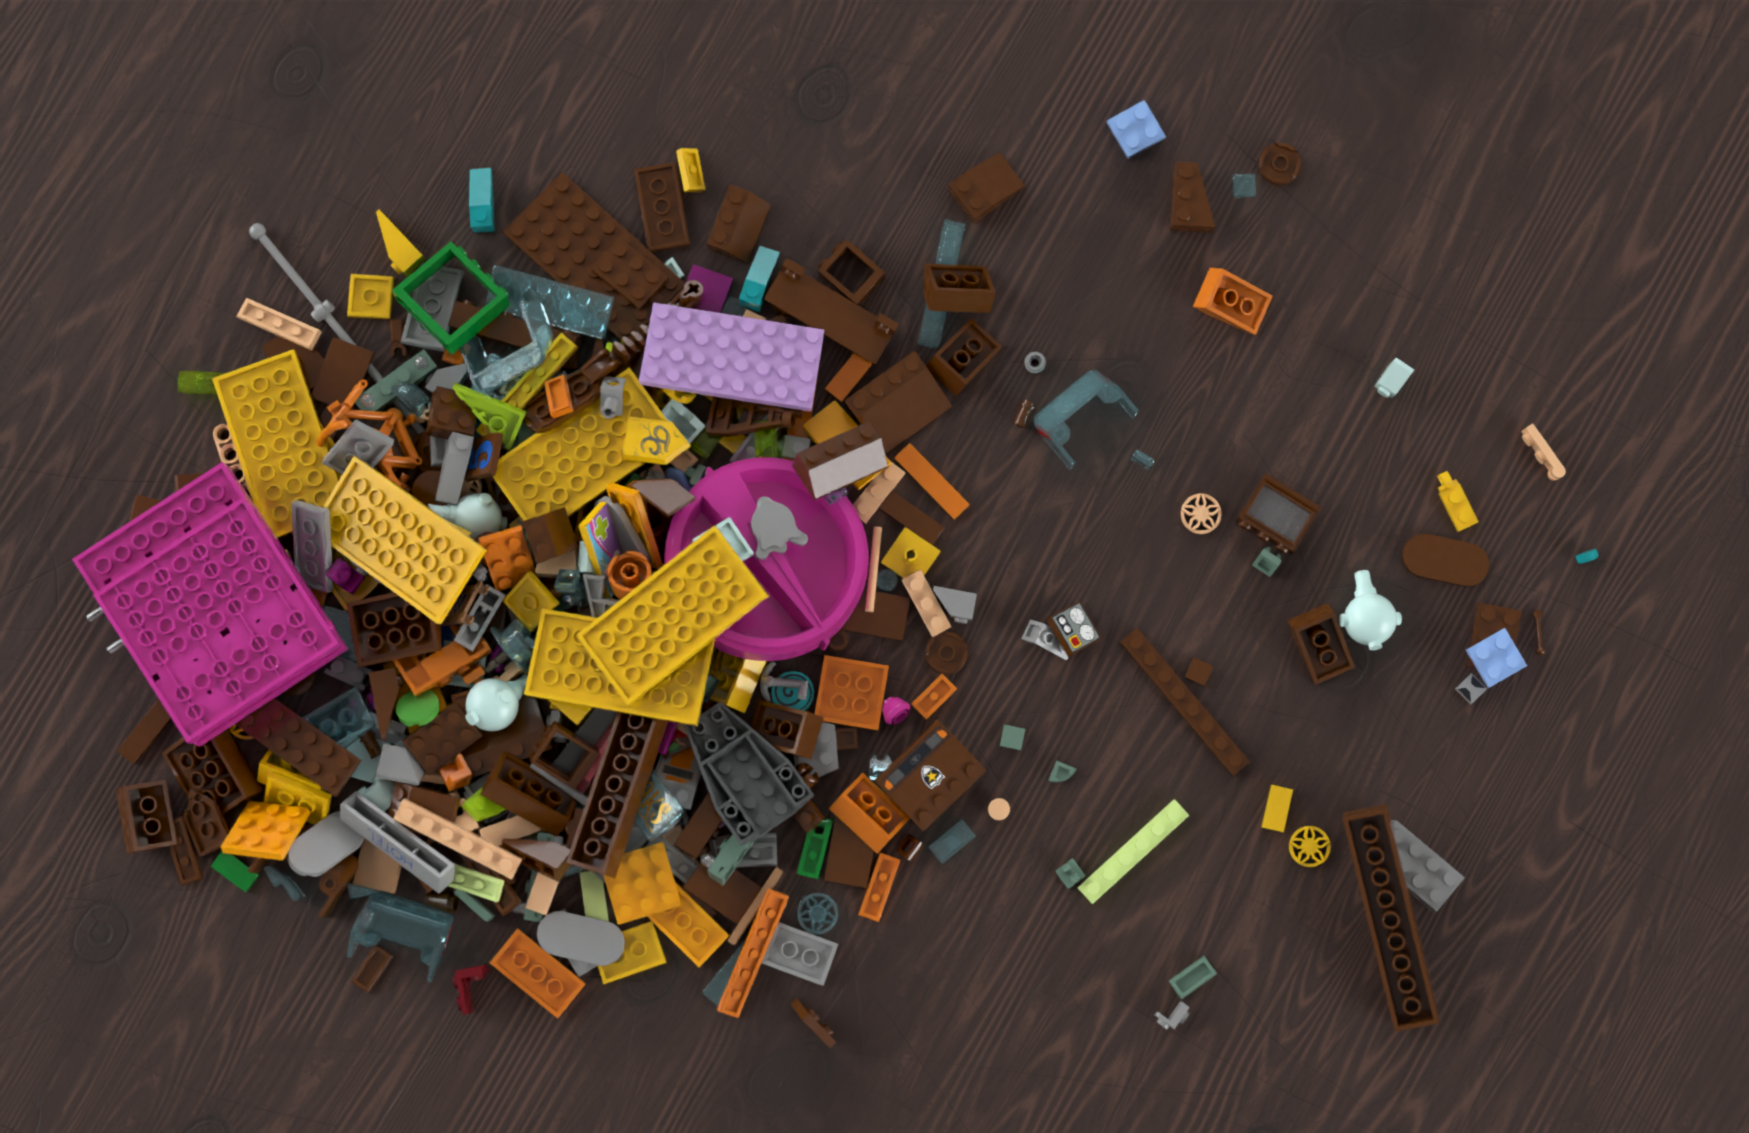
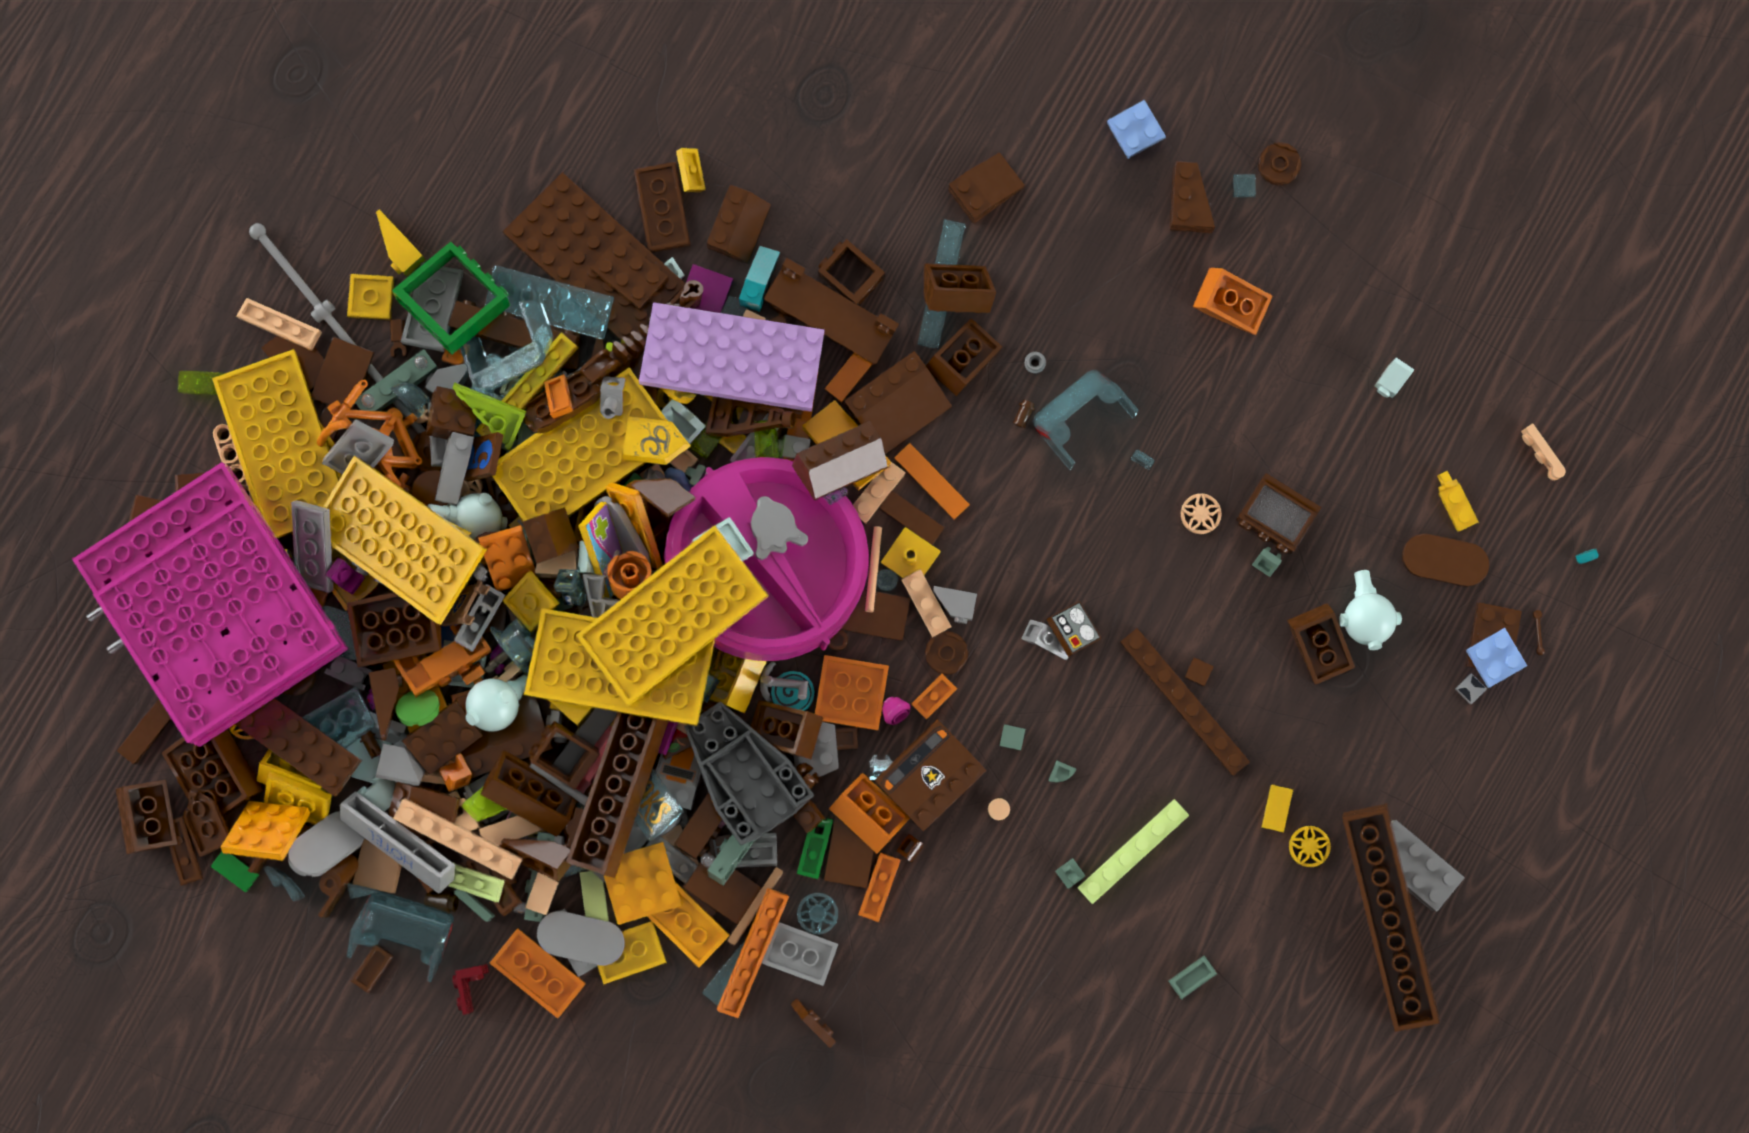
teal slope [469,168,495,233] -> none
clear light blue tile [928,820,976,864] -> none
light grey bracket [1155,1001,1190,1029] -> none

